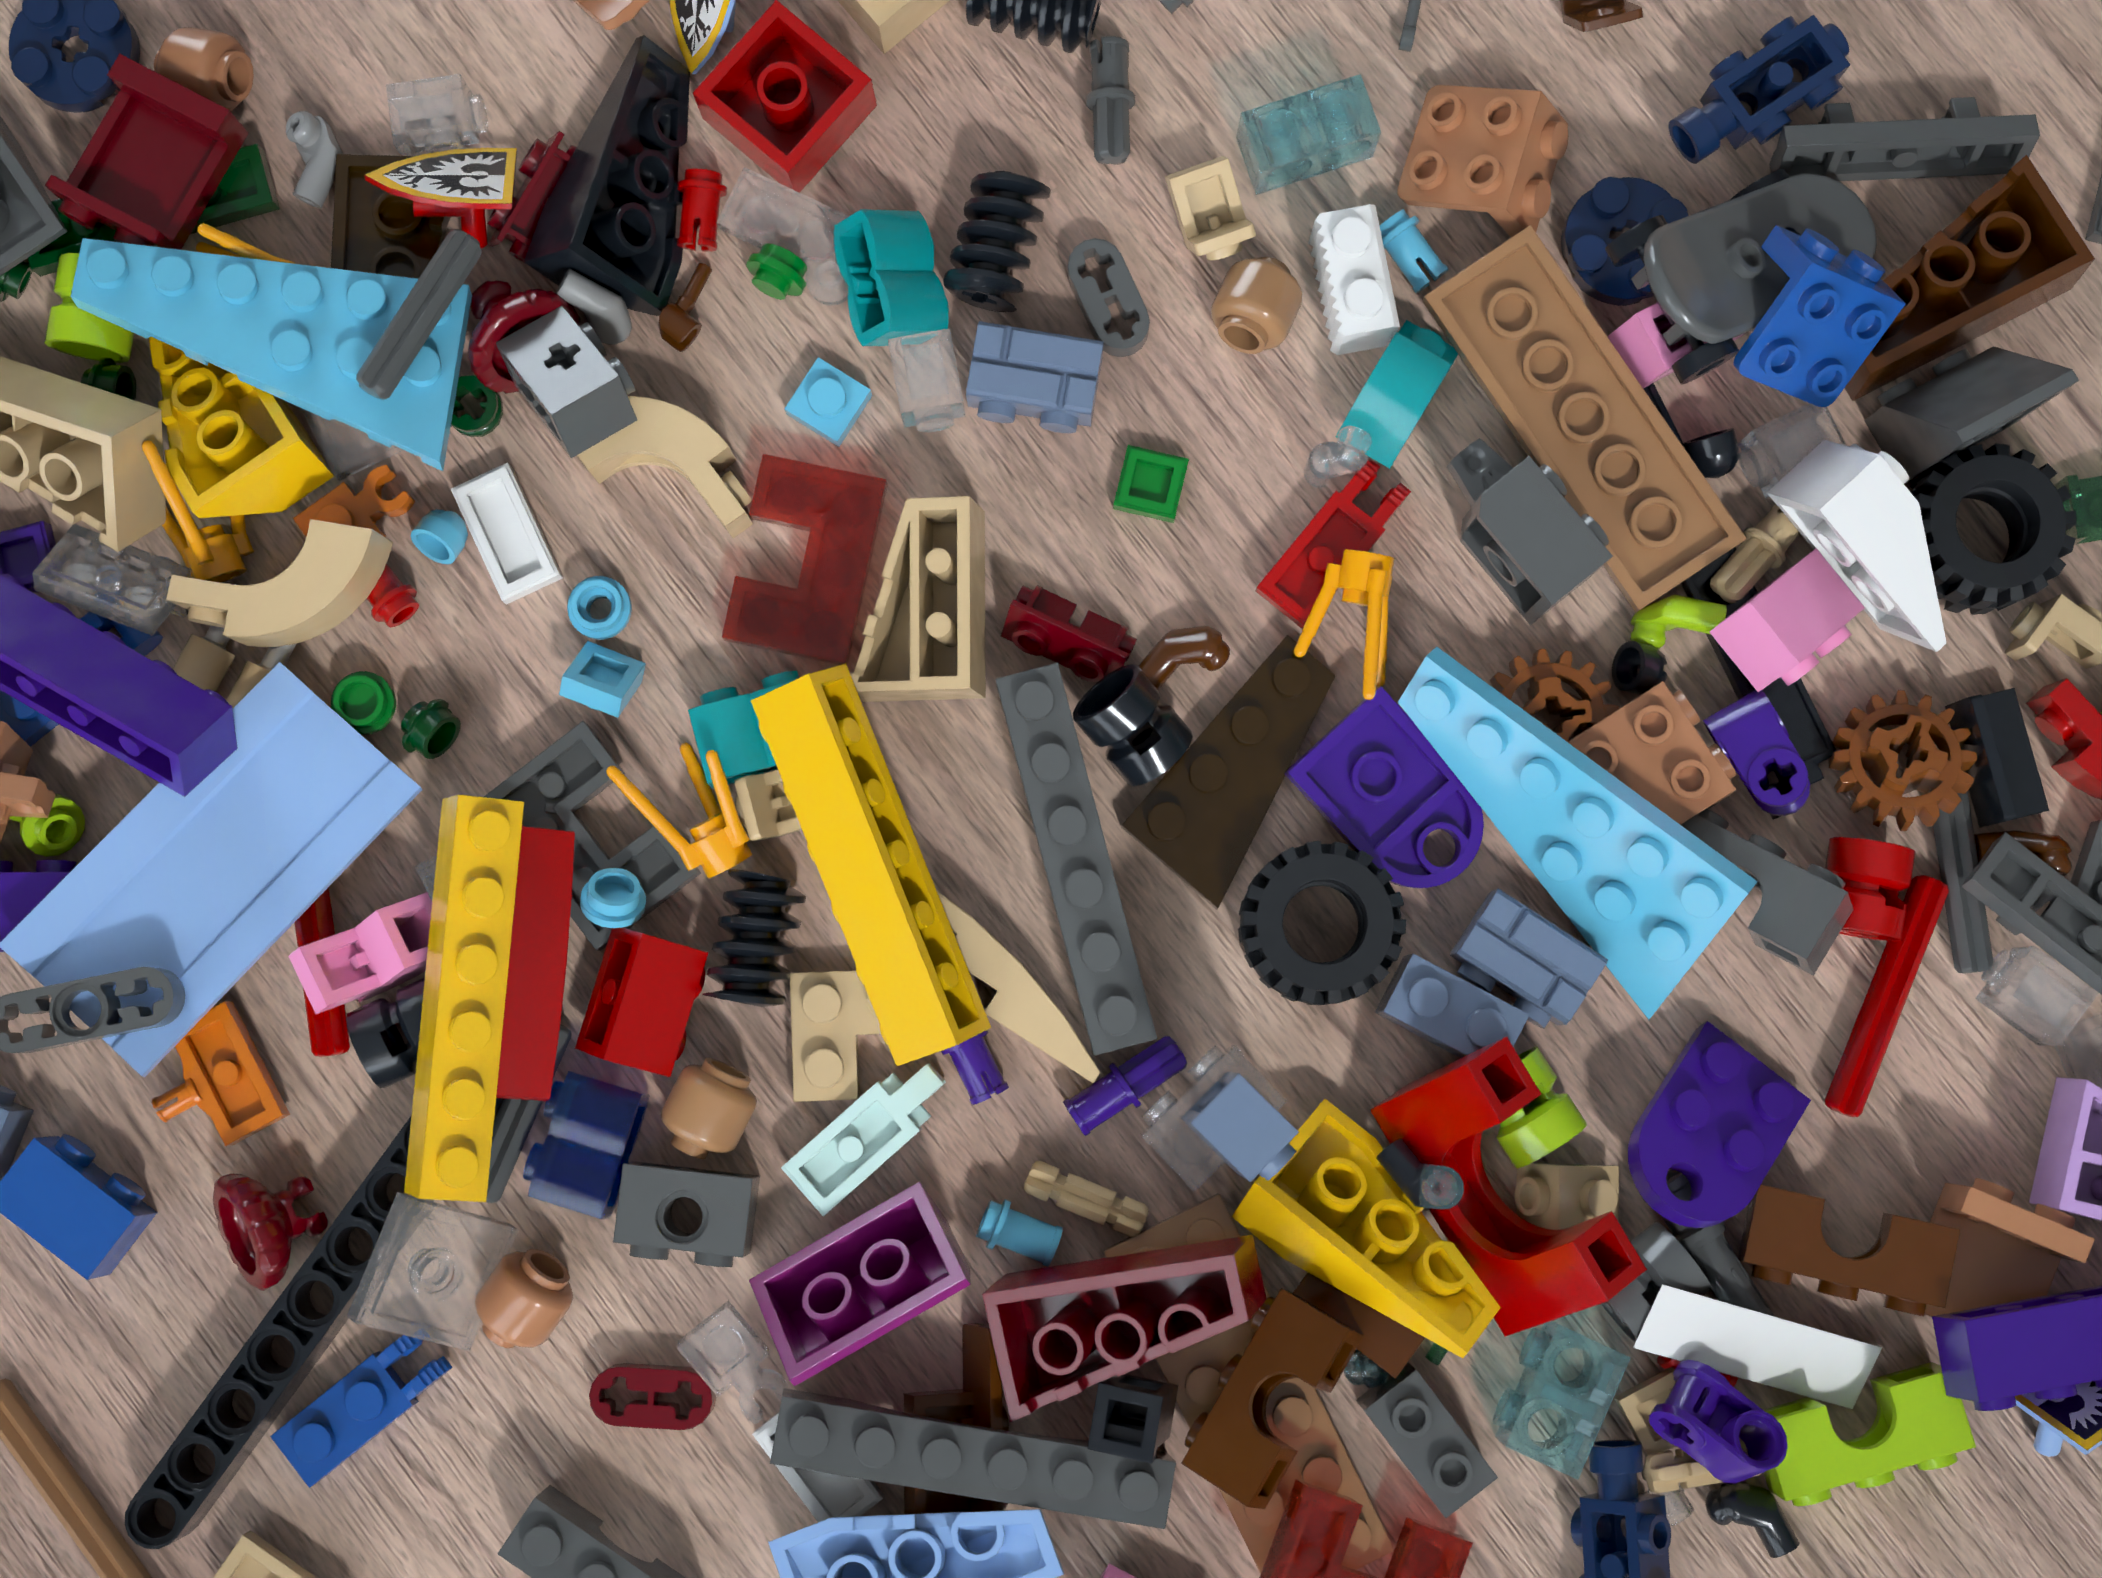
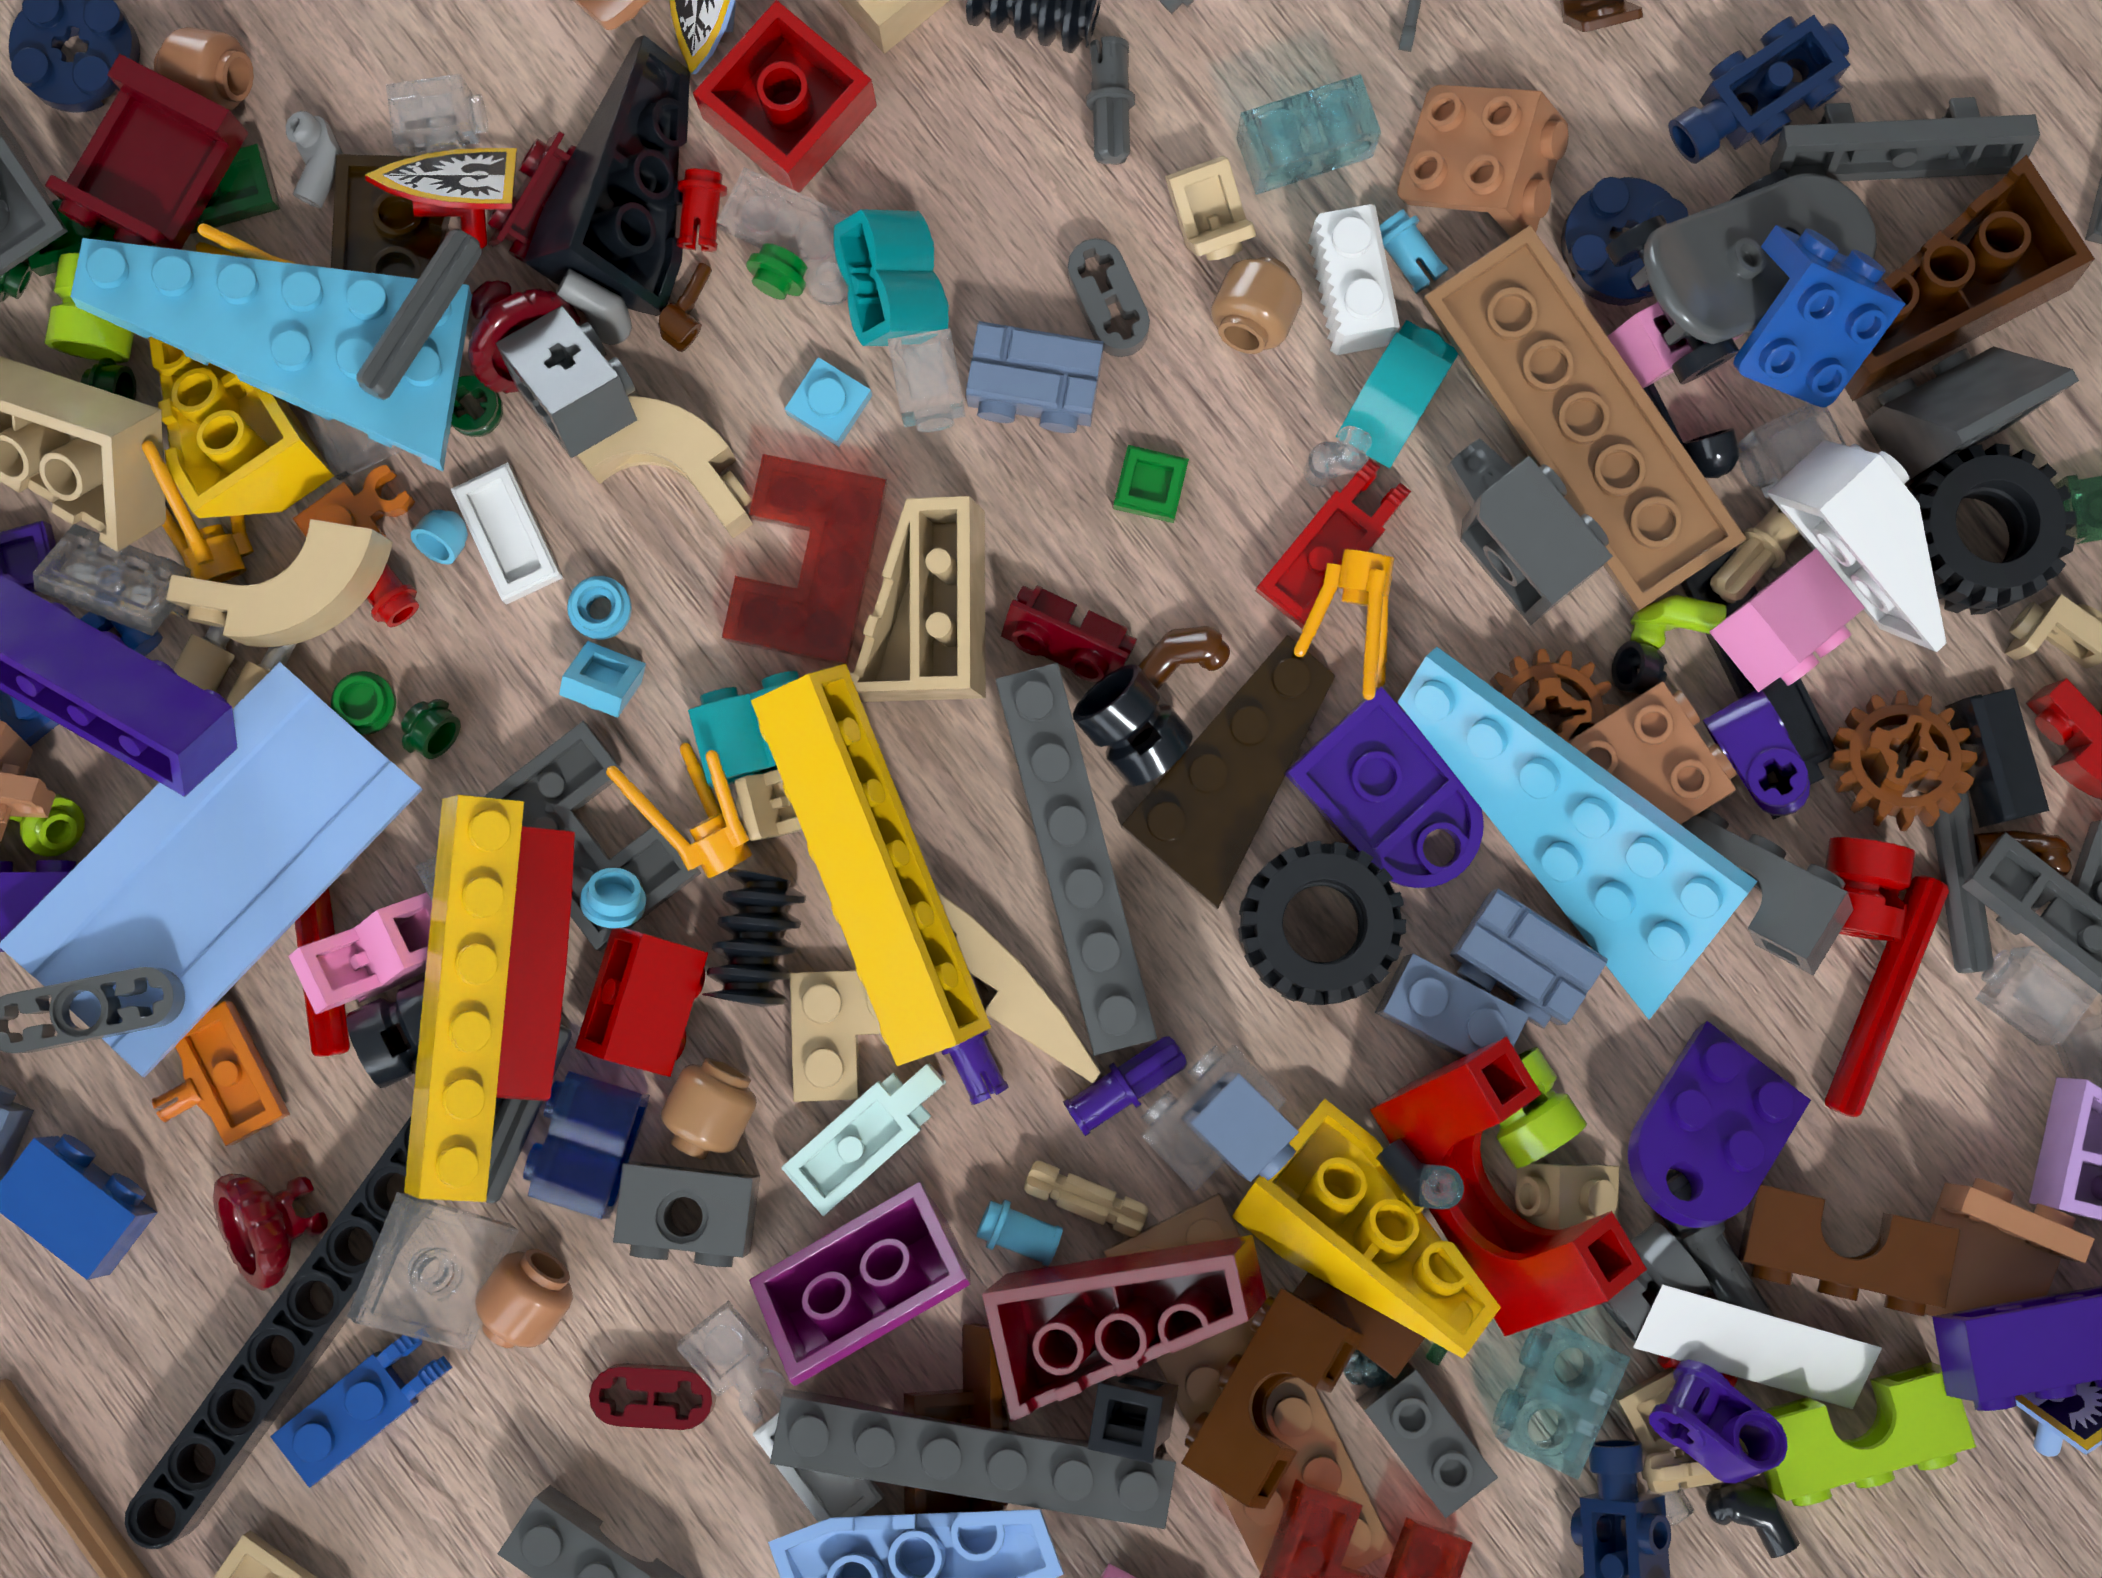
black piece [943,171,1051,312] -> none

